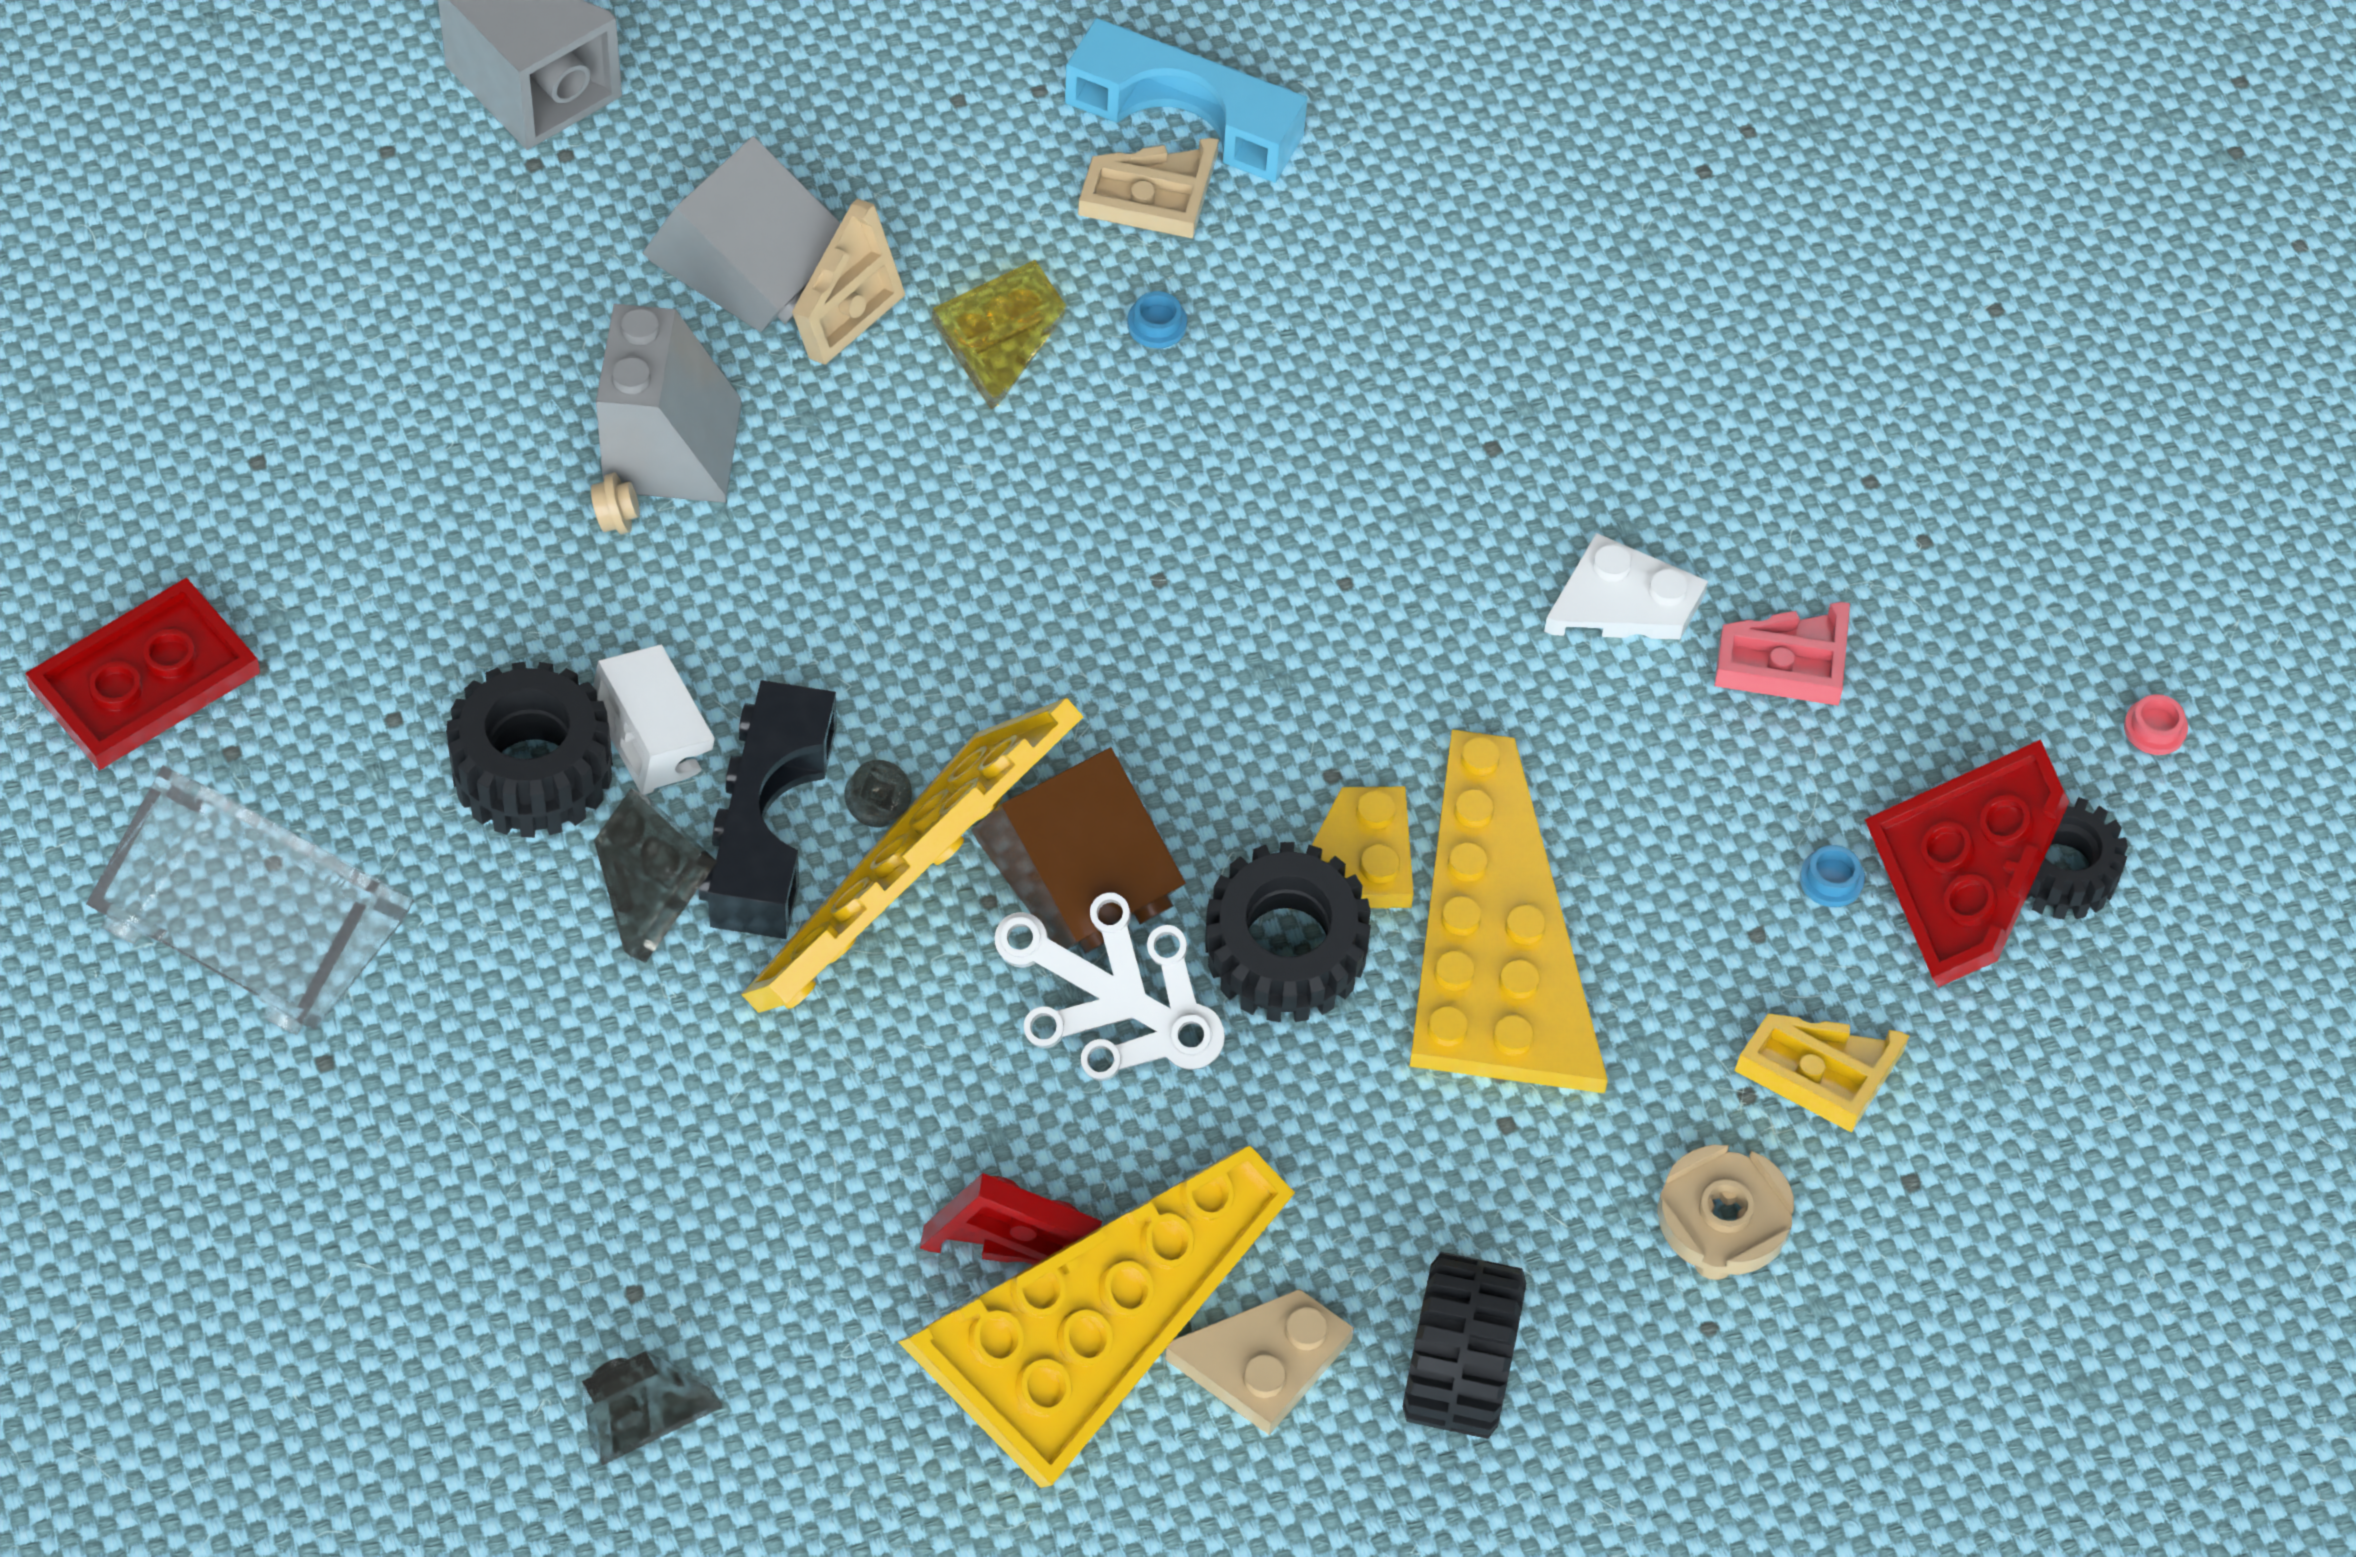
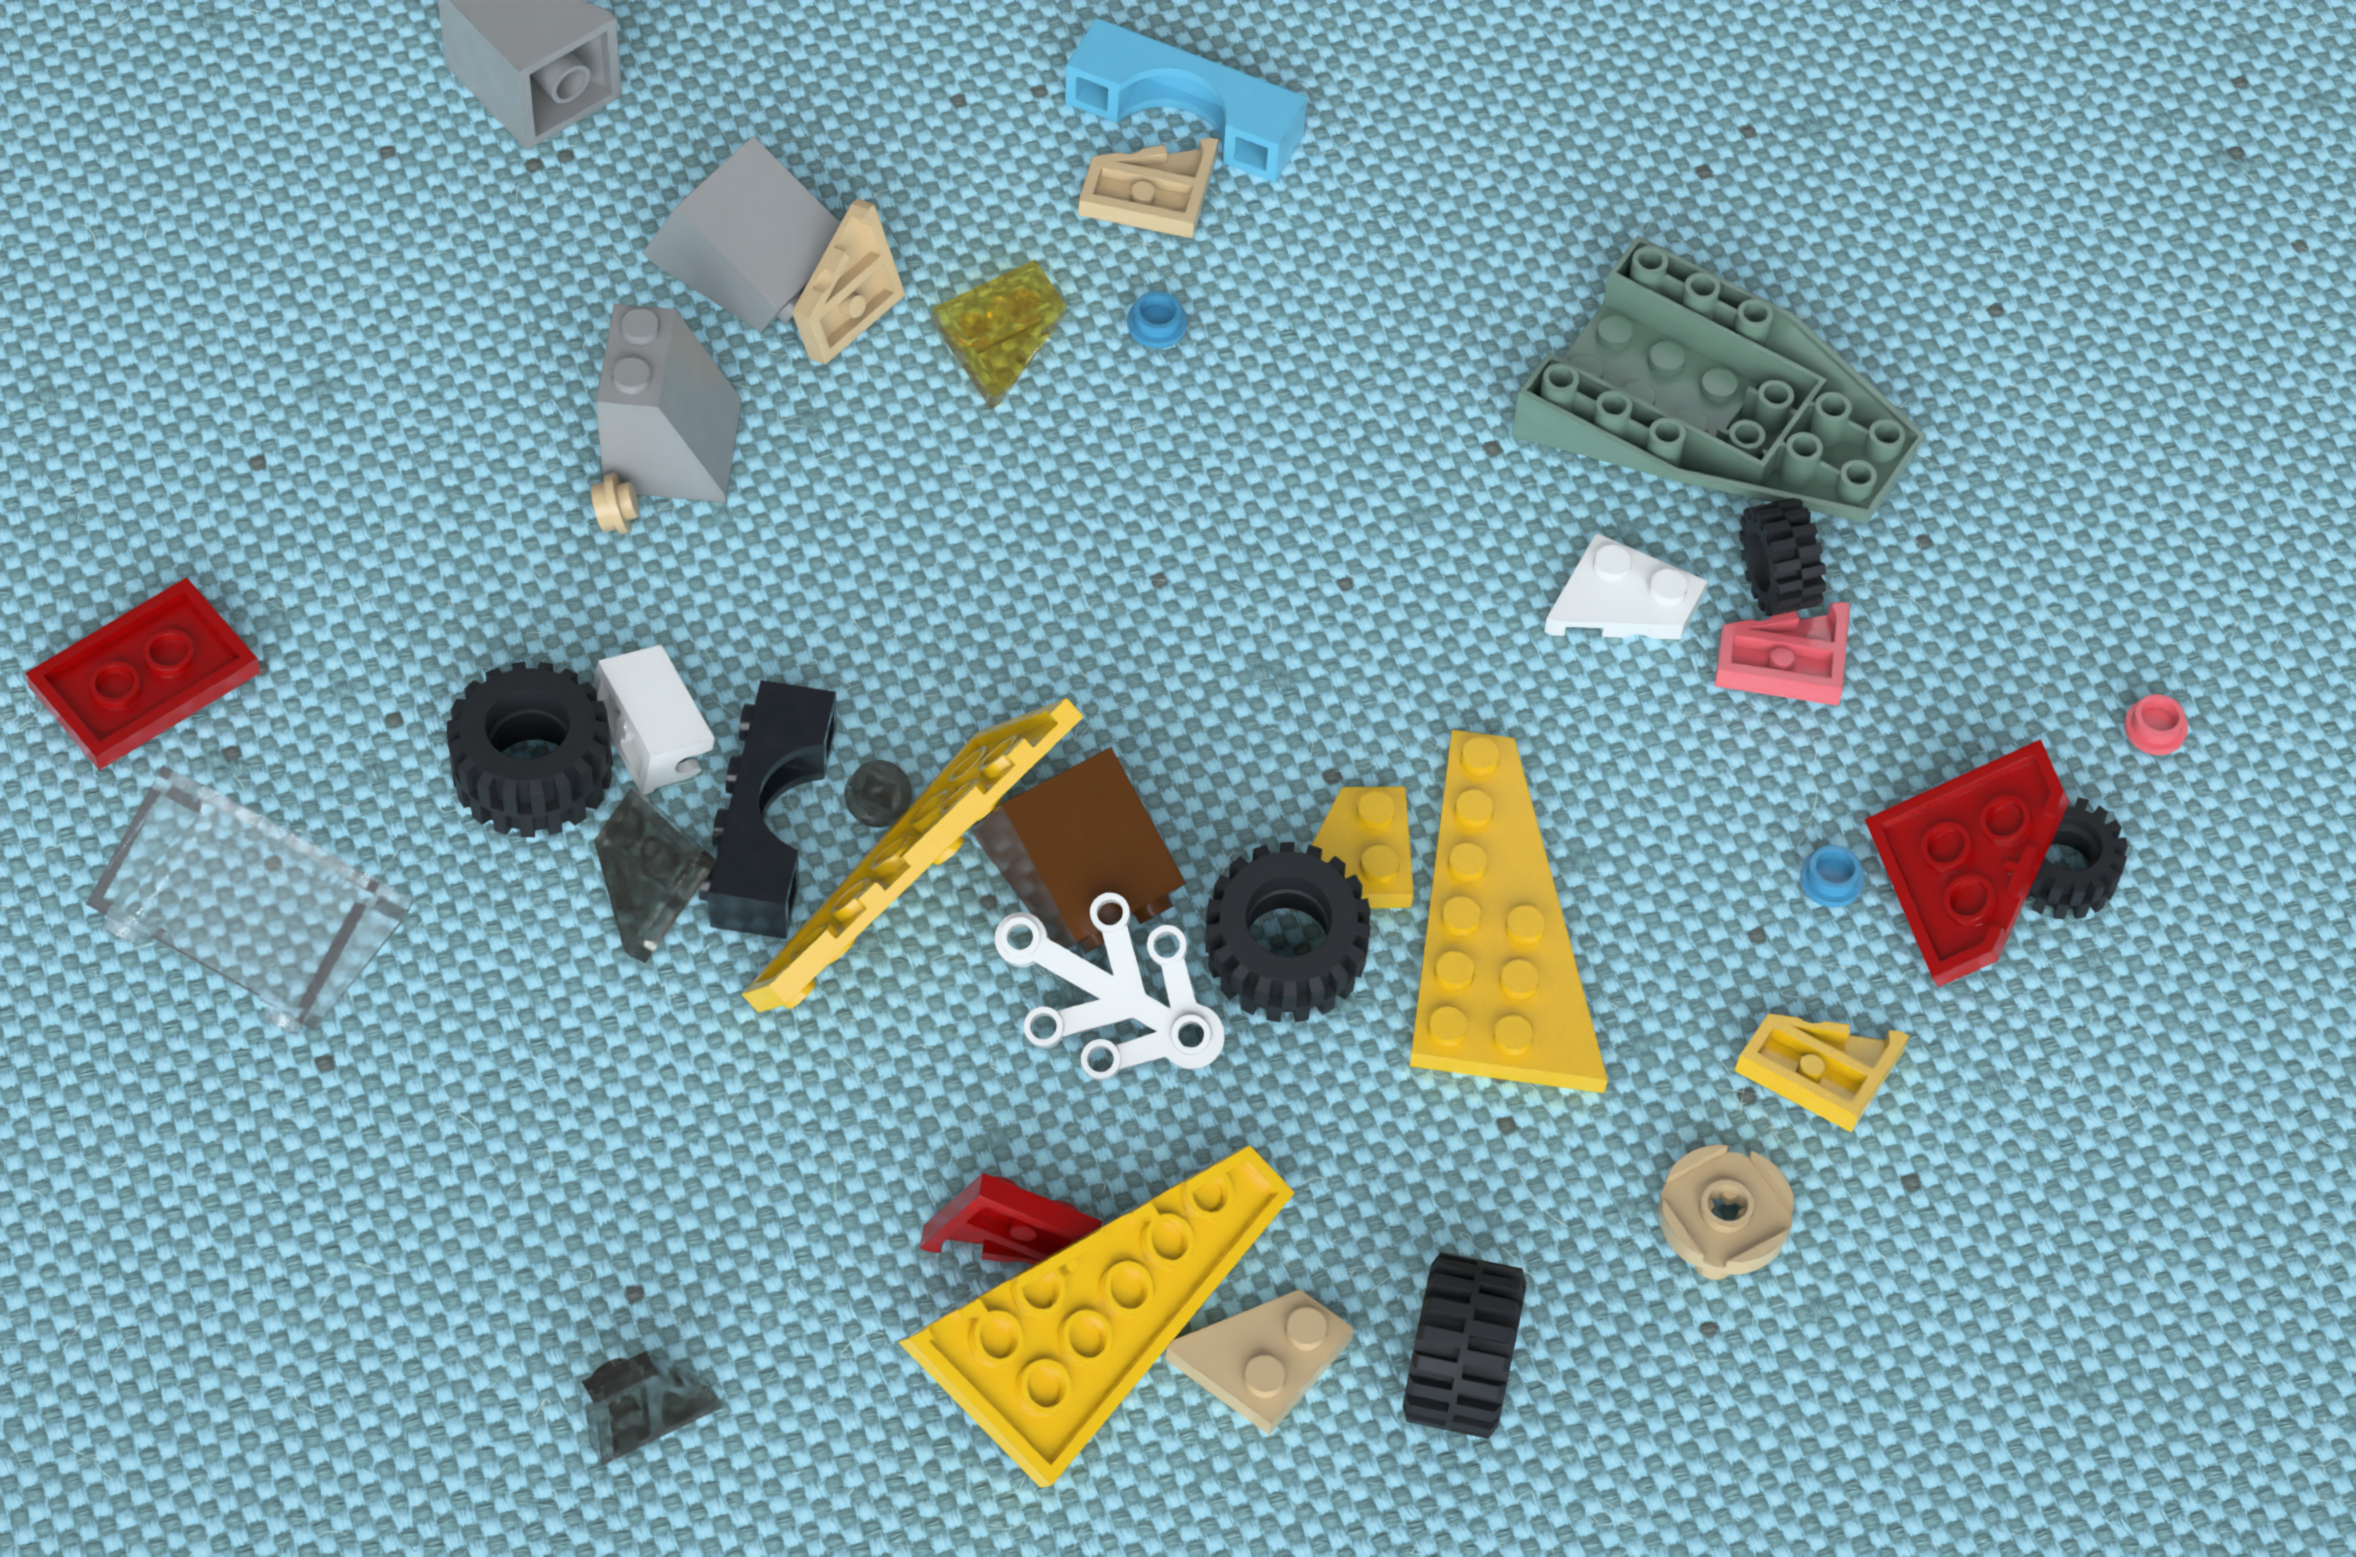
none -> sand green wedge [1511,235,1926,523]
none -> black tyre [1739,497,1826,617]

